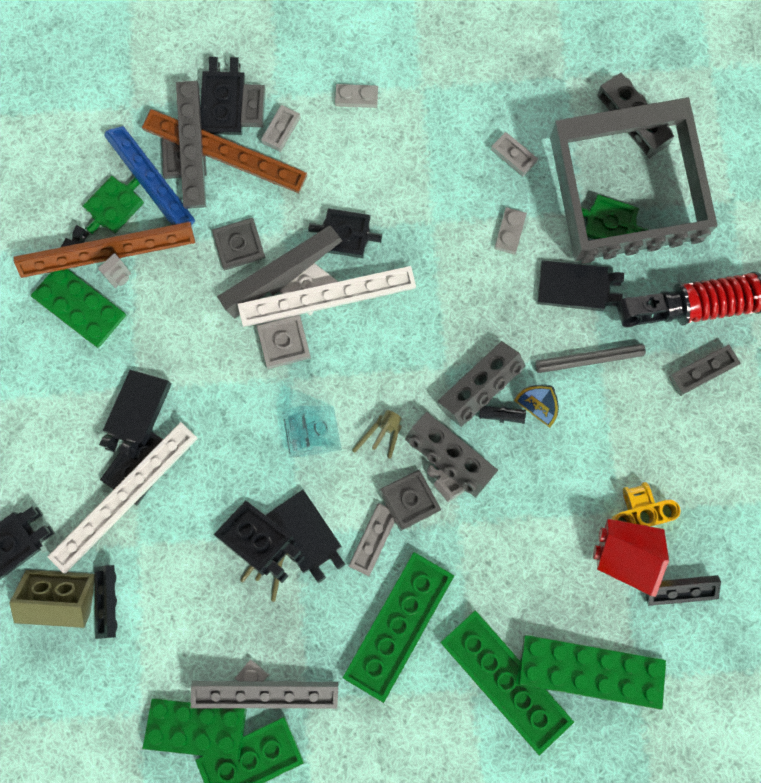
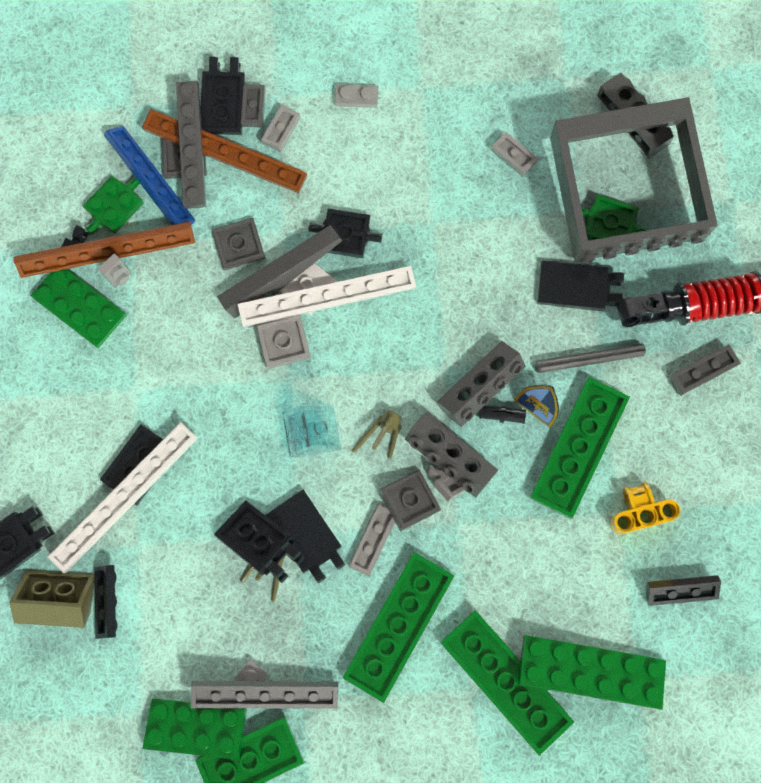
black tile [99,370,172,459] -> none
light grey plate [495,208,527,255] -> none
red slope [593,519,669,597] -> none
none -> green plate [530,377,630,519]

